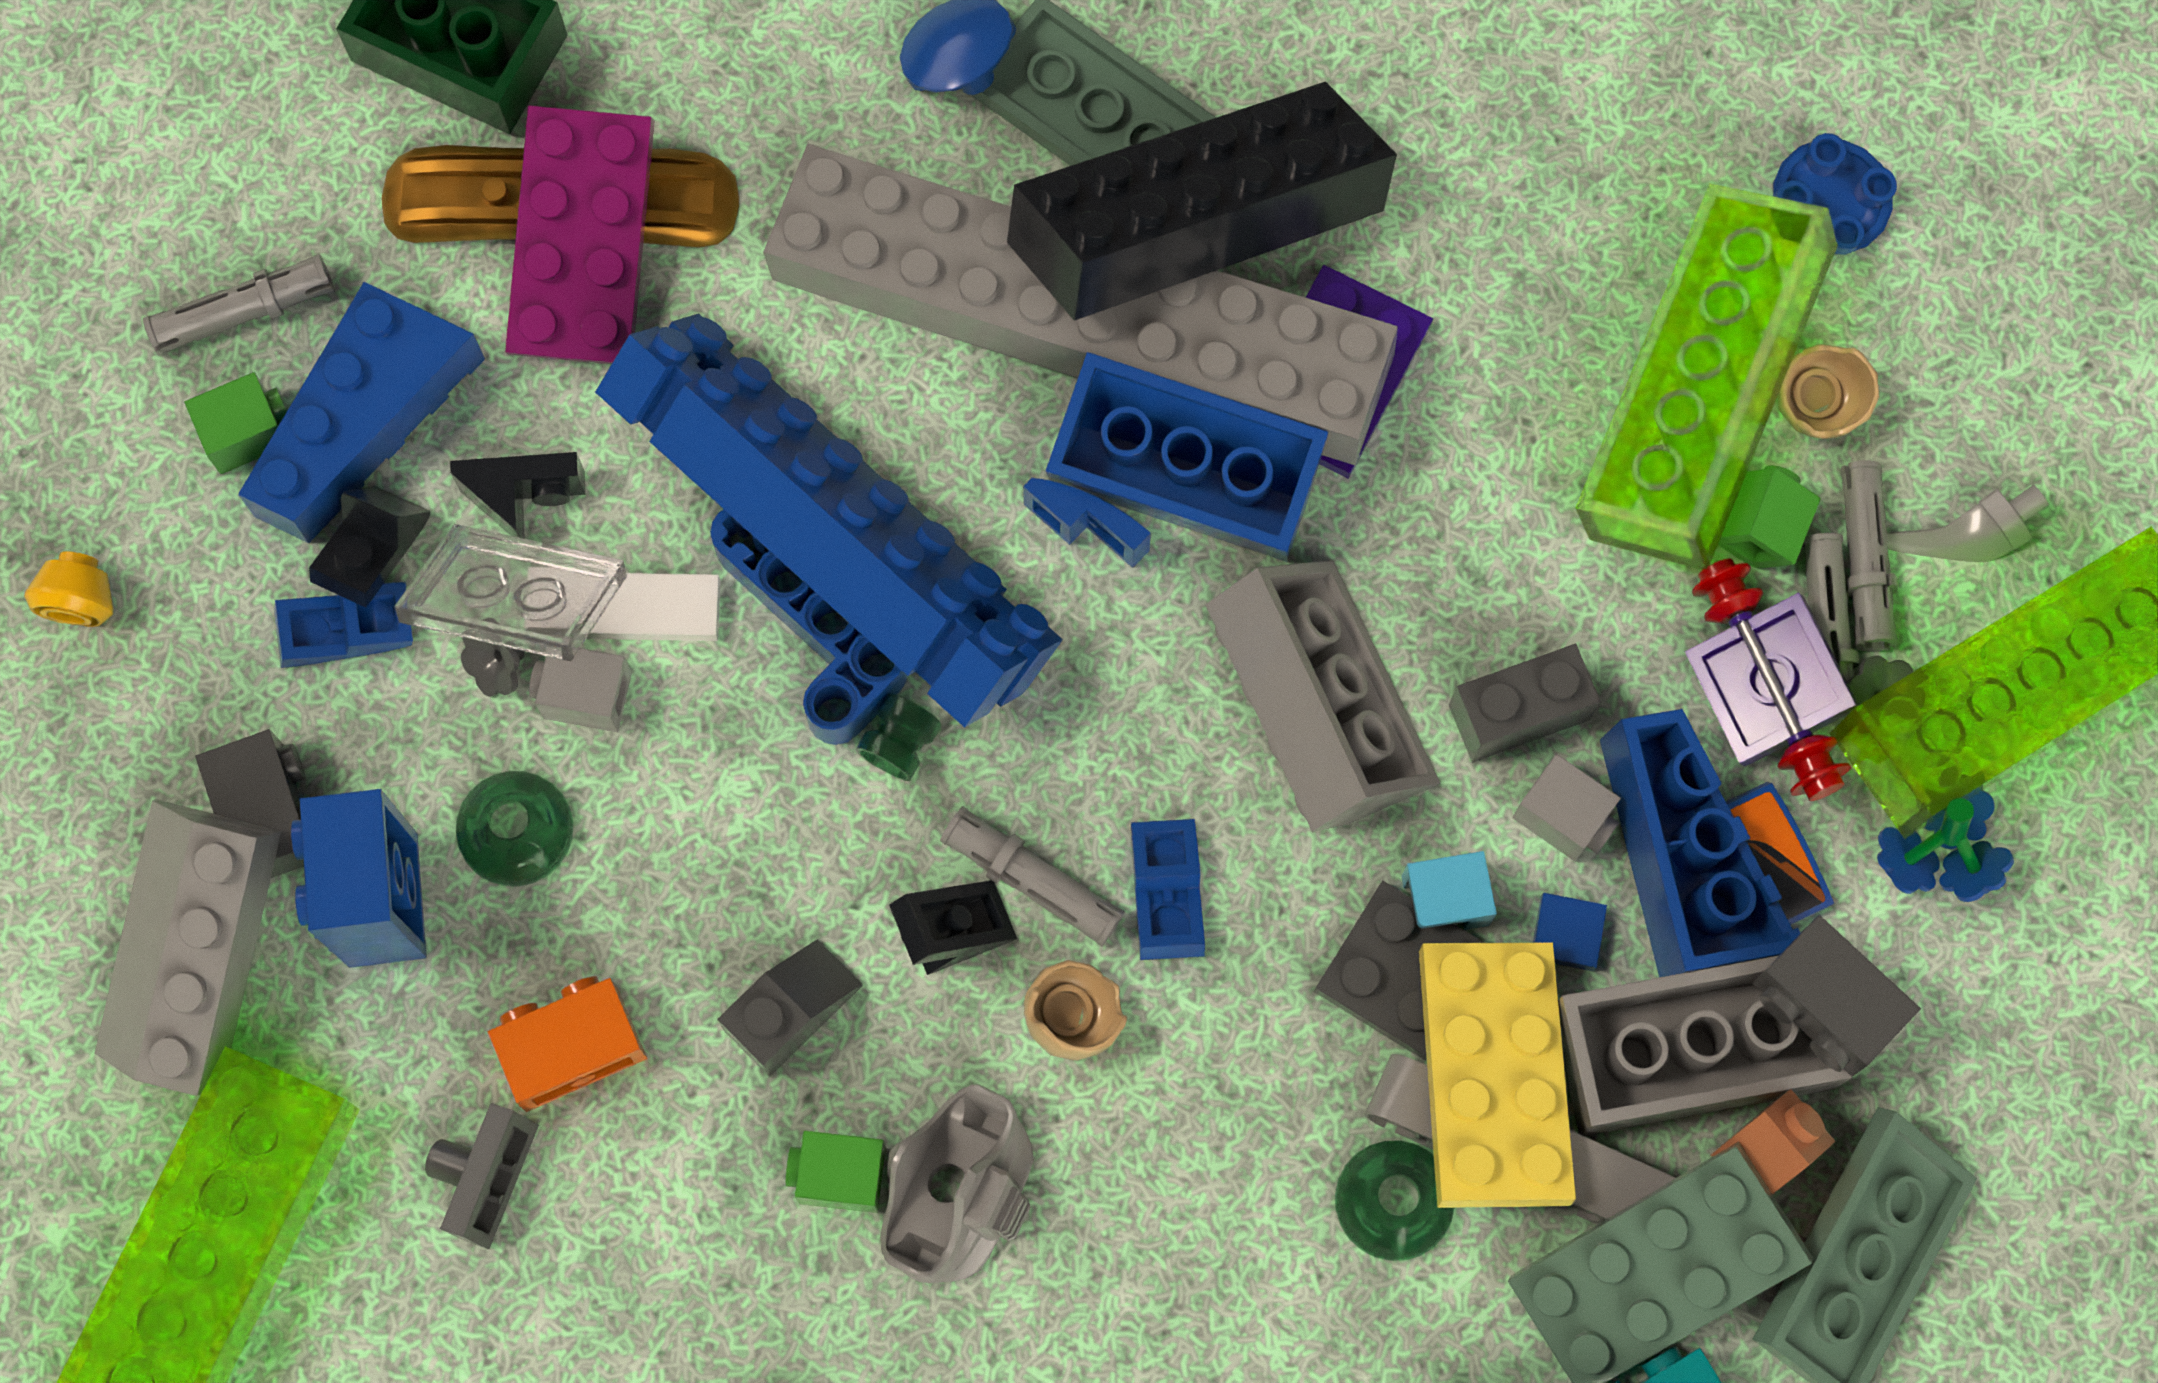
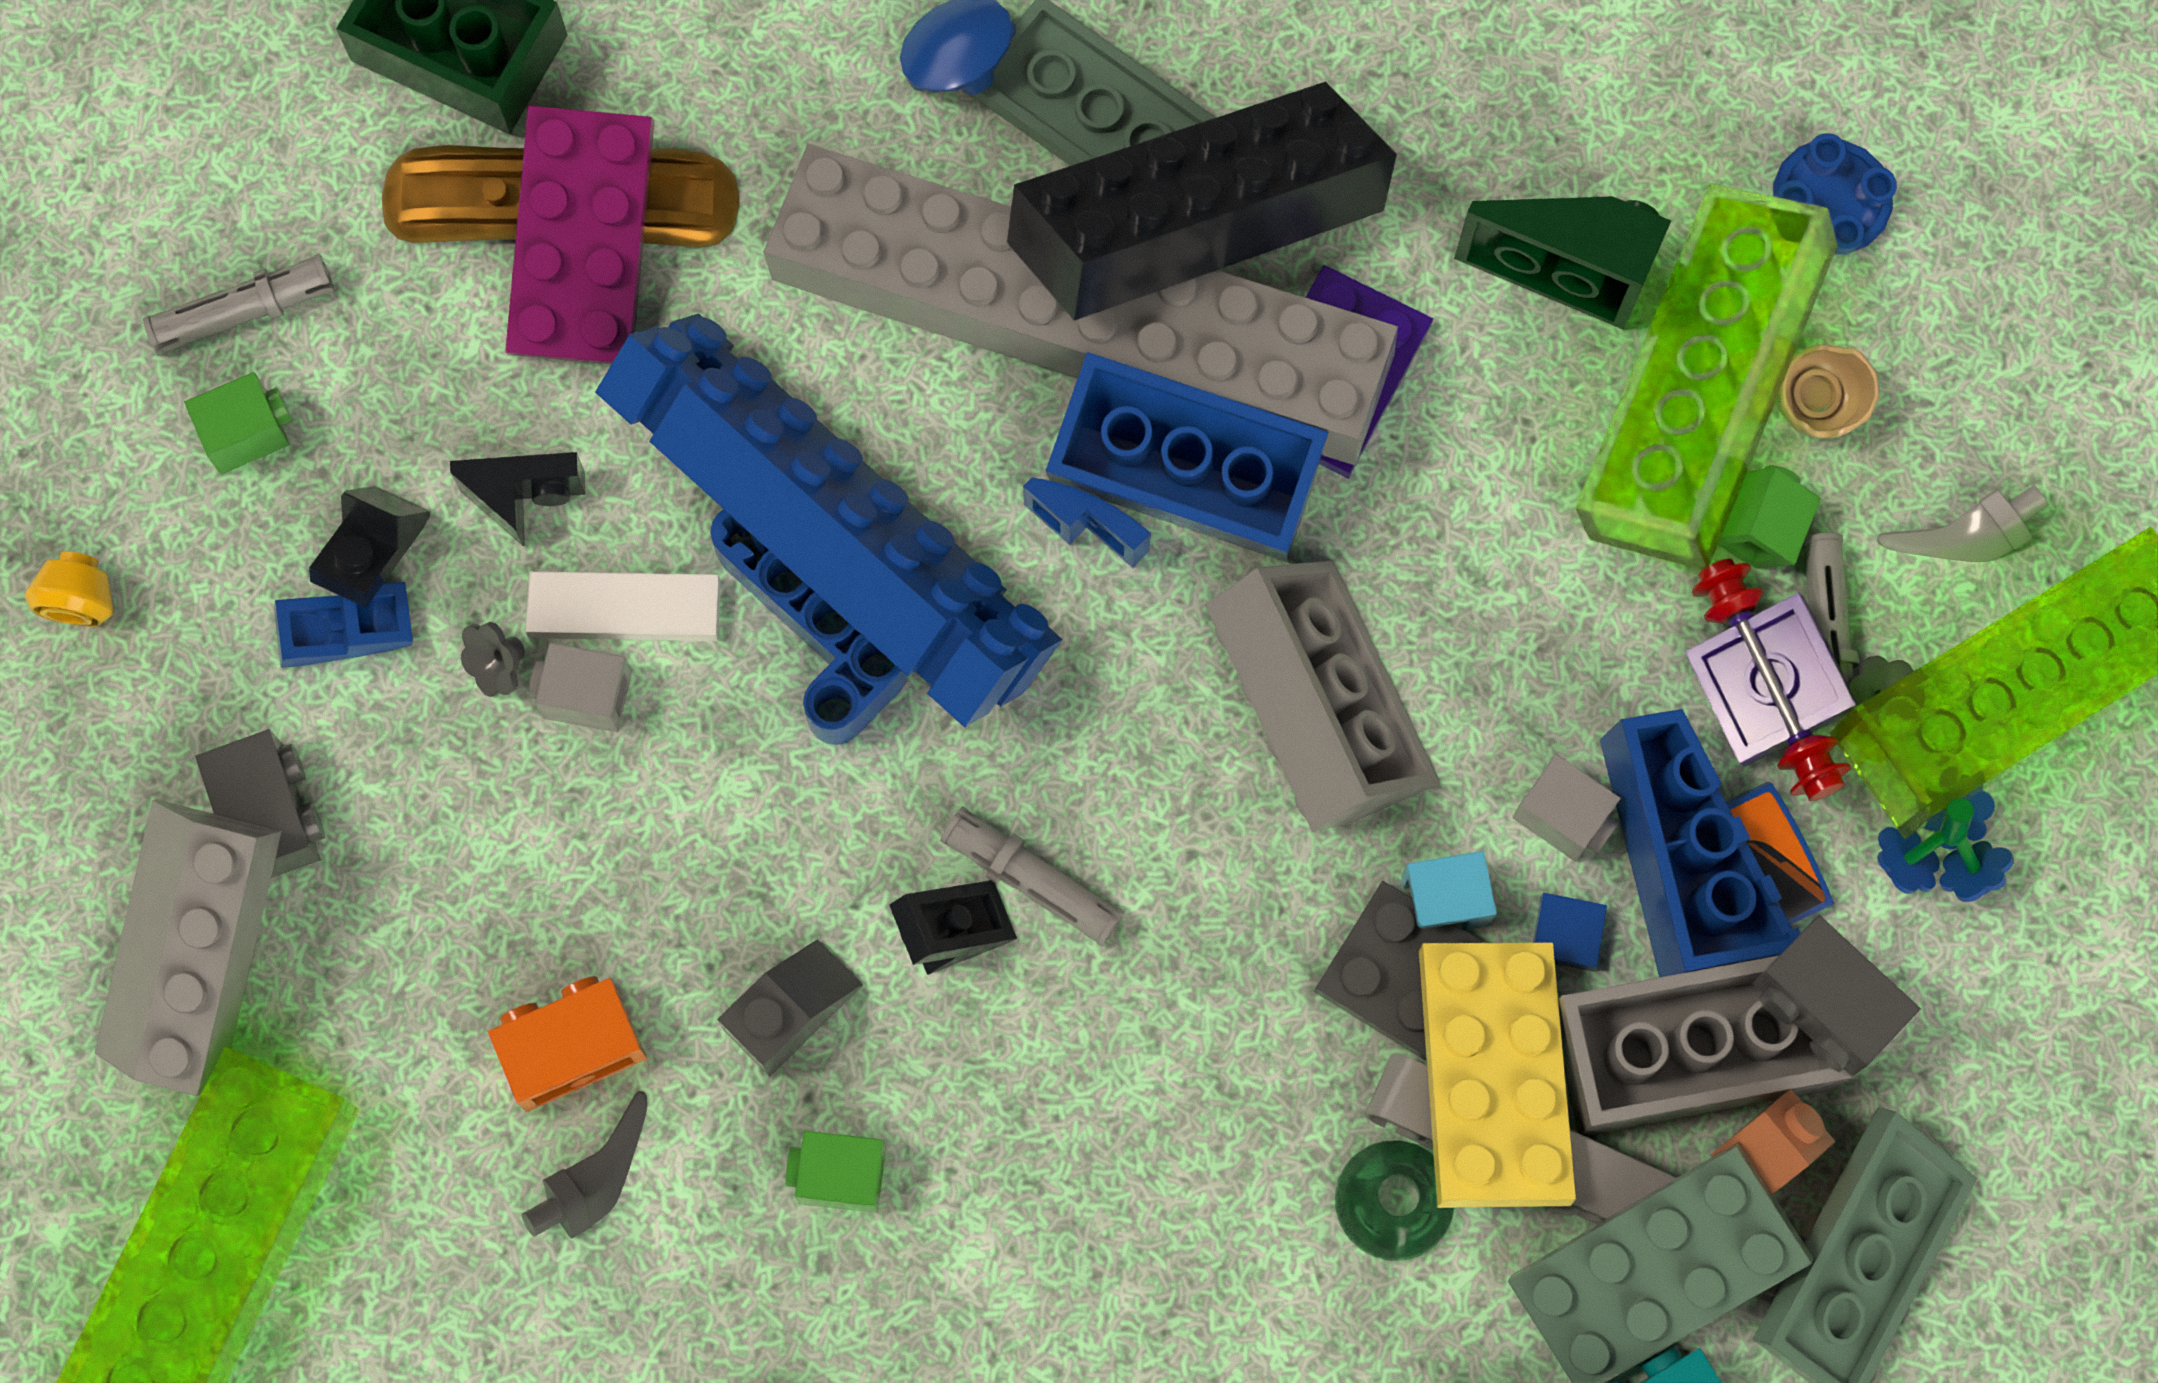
blue wedge [238,282,485,543] -> none
blue brick [291,789,427,968] -> none
clear tile [395,523,627,662] -> none
dark grey tile [425,1103,539,1249] -> none
clear green piece [456,771,574,887] -> none
clear green wheel [855,694,942,781] -> none
light grey piece [880,1084,1034,1283] -> none
tan hair [1024,960,1127,1061] -> none
blue slope [1131,819,1205,960] -> none
dark grey brick [1449,643,1601,763] -> none
light grey pin [1840,460,1898,652] -> none
none -> dark grey bar [522,1091,647,1239]
none -> dark green slope [1454,196,1671,330]

